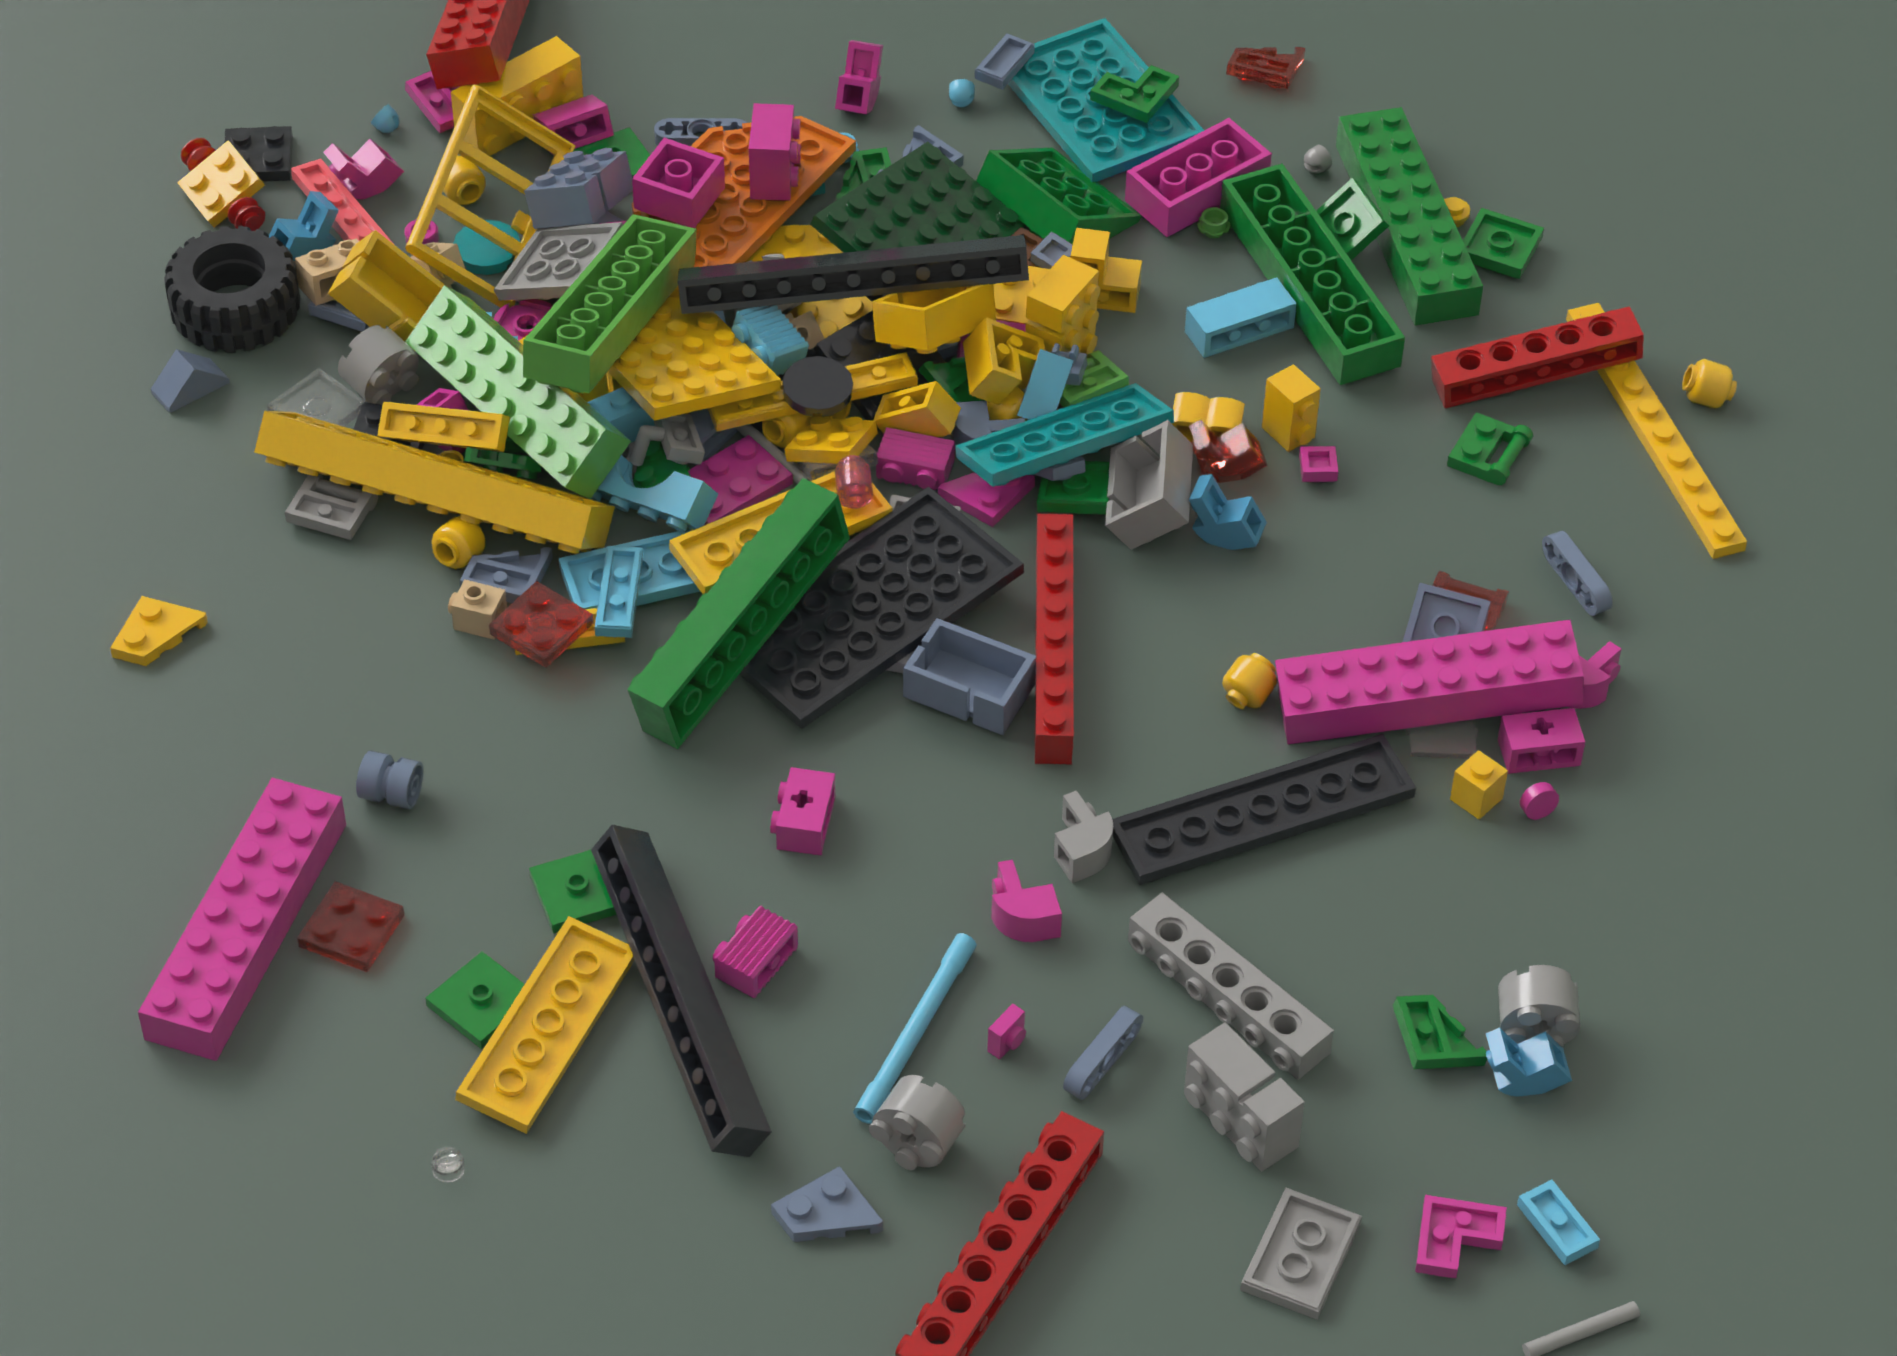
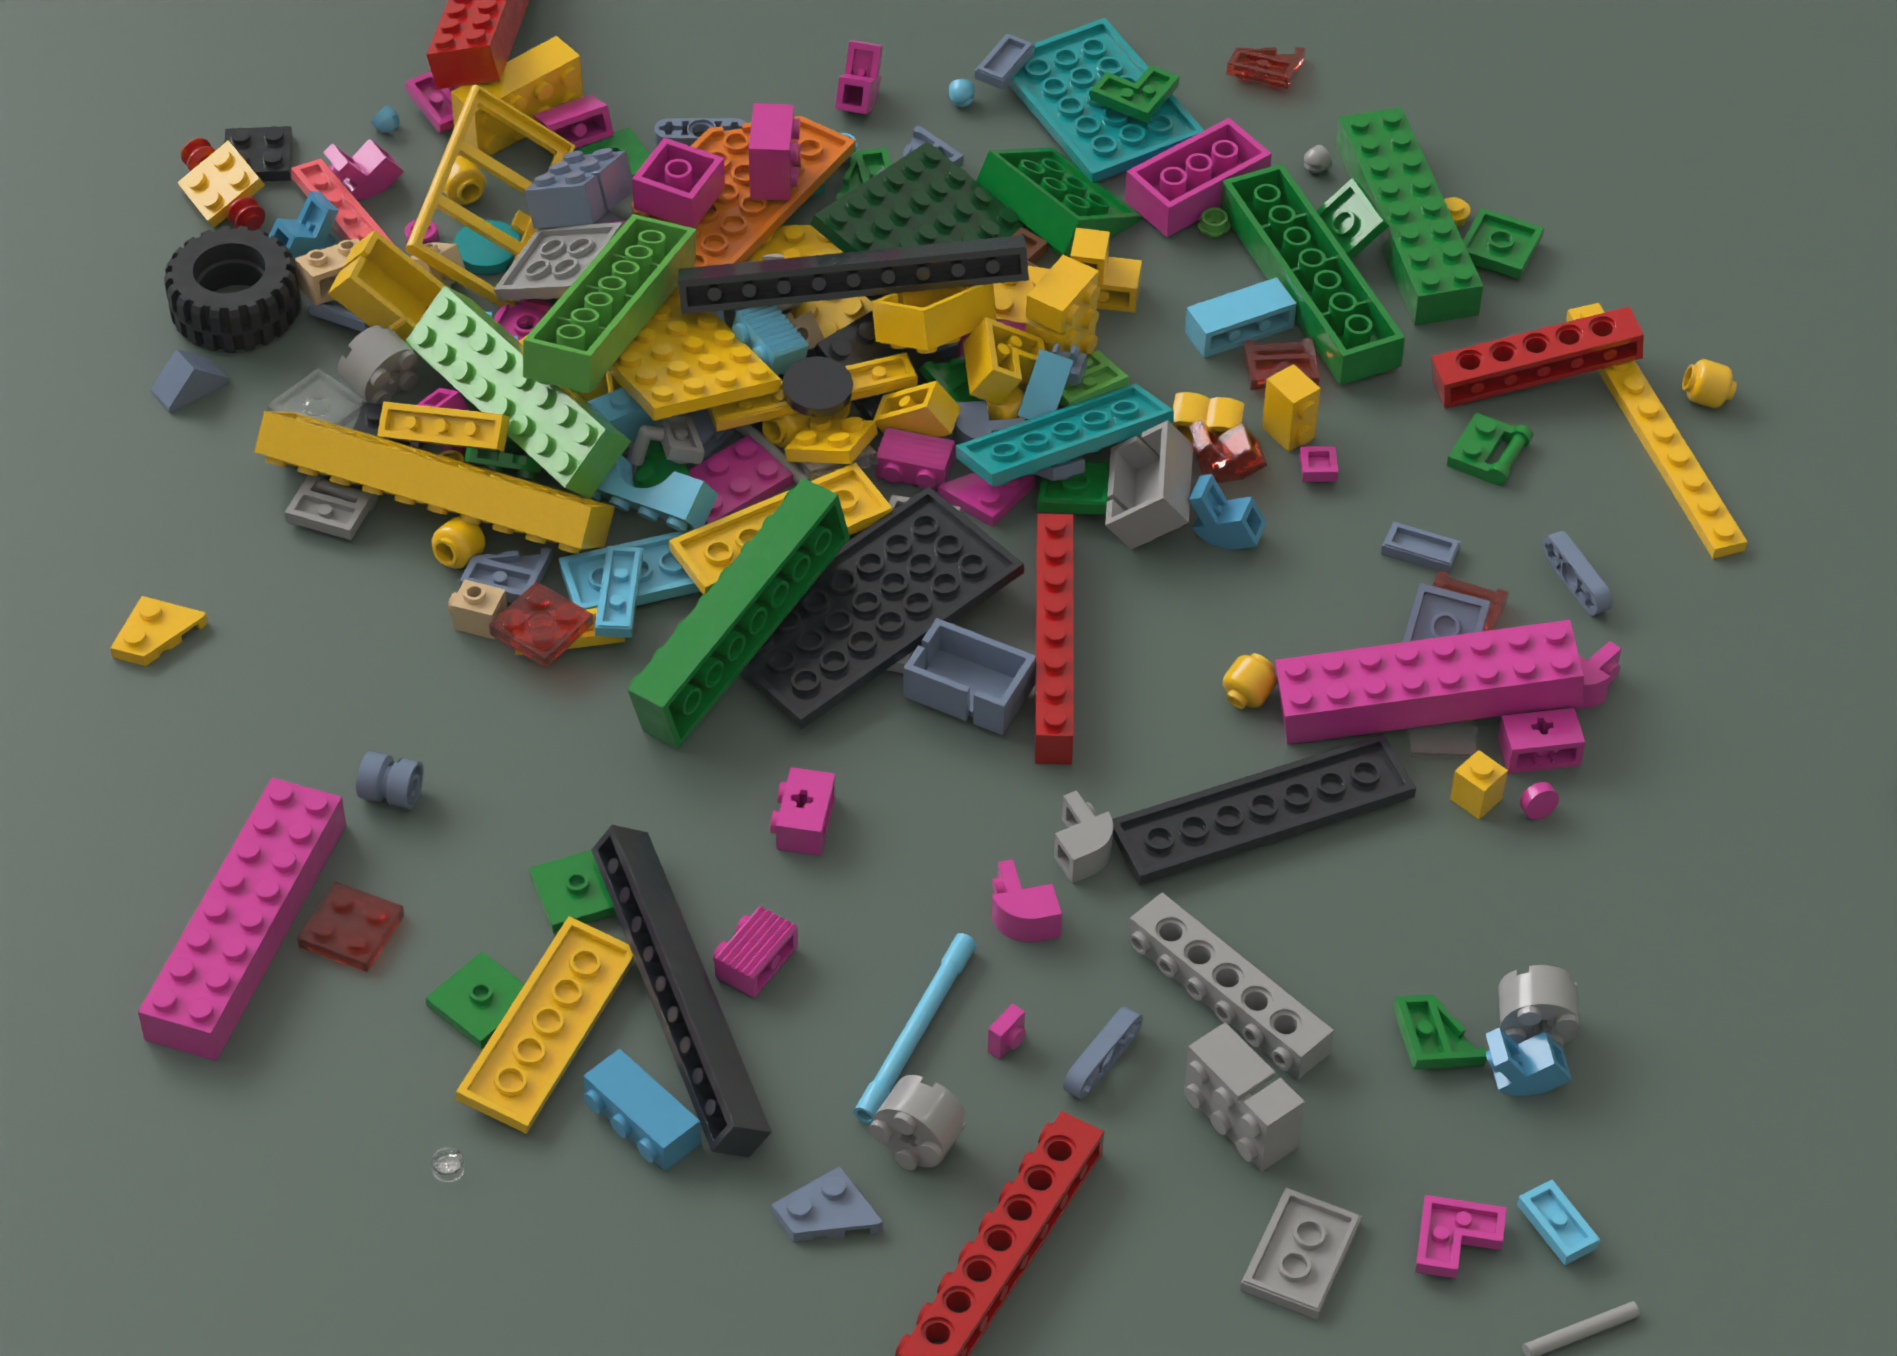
clear pink brick [835,455,873,509] -> none
sand blue tile [1030,232,1073,269] -> none
none -> dark azure brick [583,1048,701,1171]
none -> clear red plate [1243,338,1320,390]
none -> sand blue tile [1381,521,1461,574]

